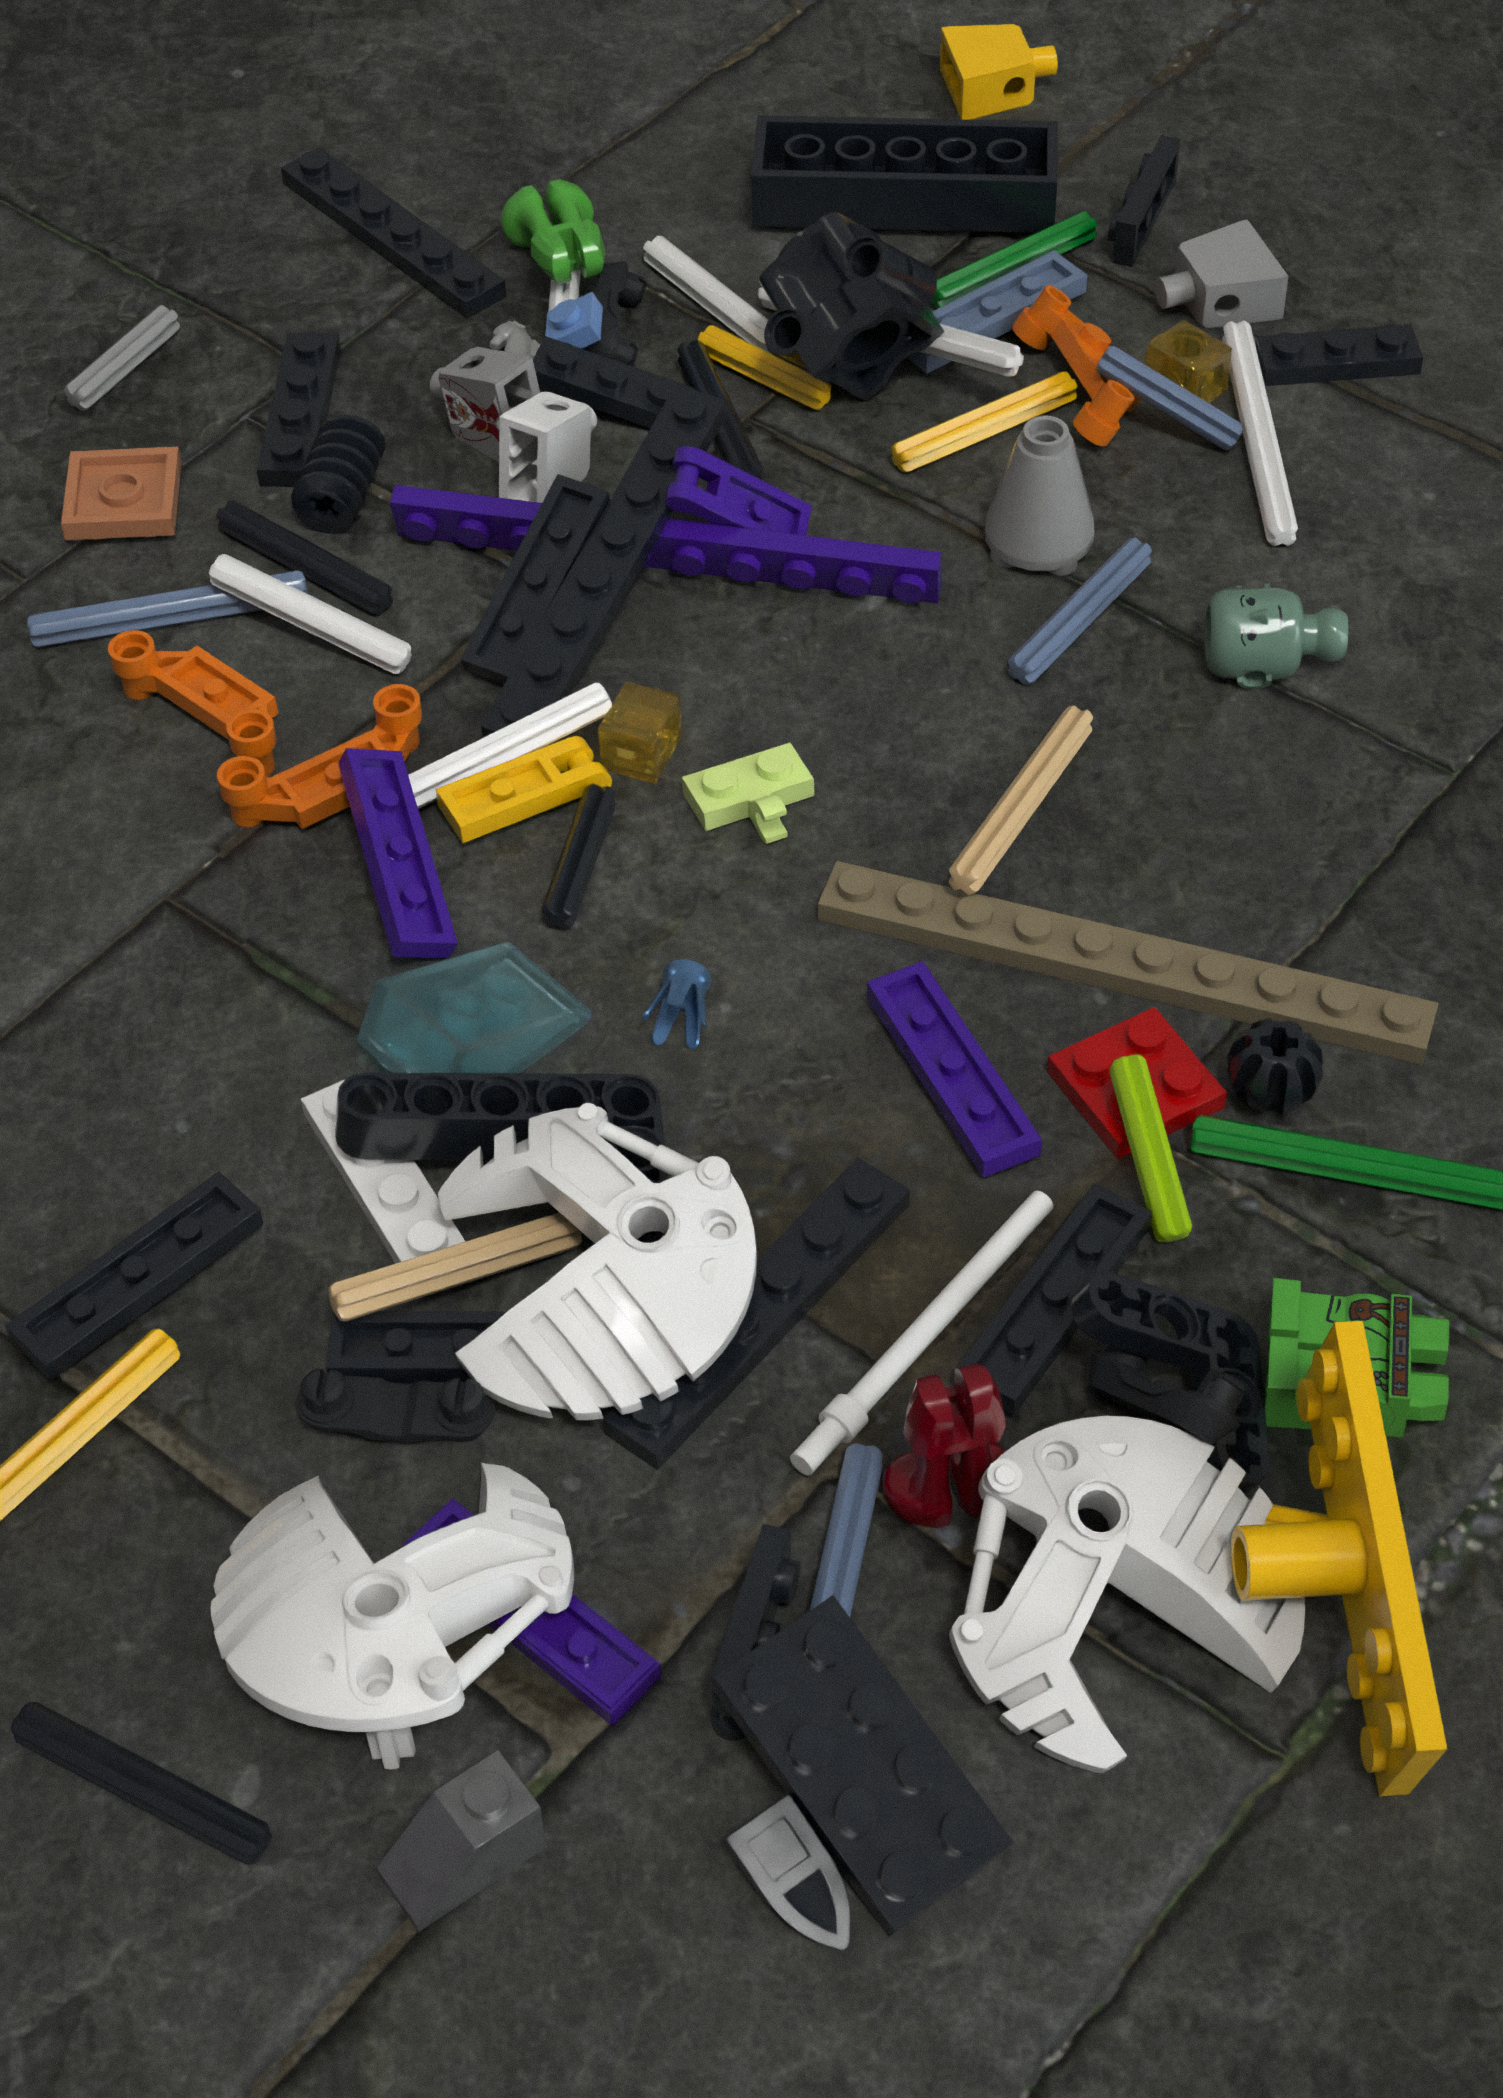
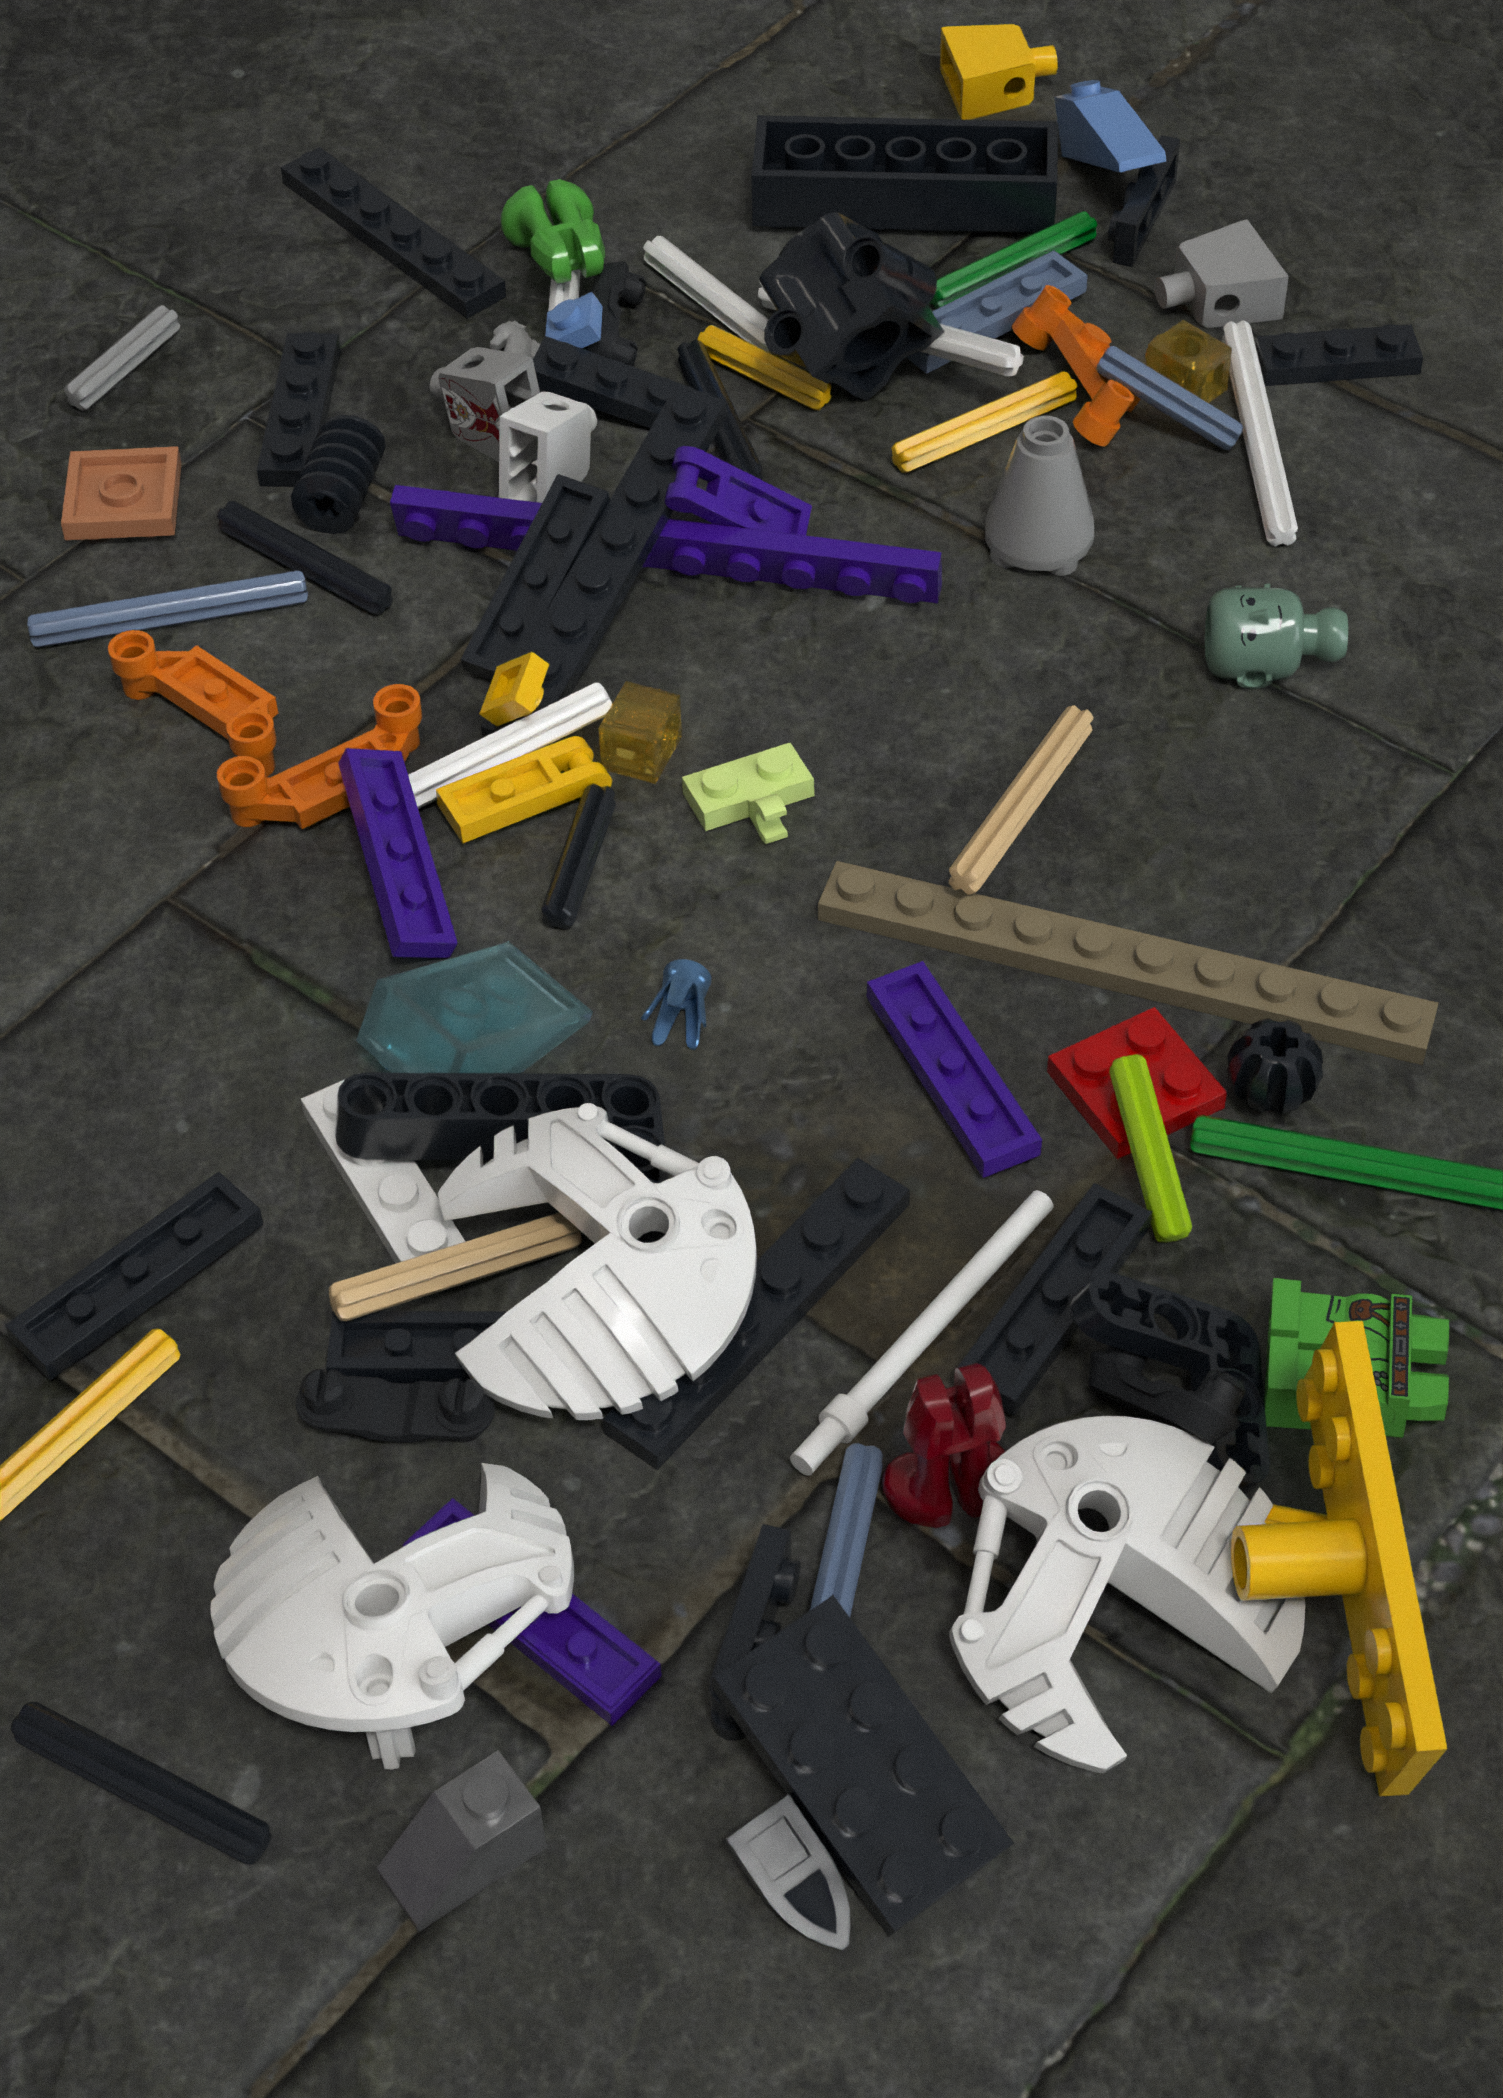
white axle [209,554,412,674] -> none
sand blue axle [1008,537,1152,685] -> none
none -> yellow plate [479,652,550,726]
none -> medium blue slope [1054,80,1166,172]

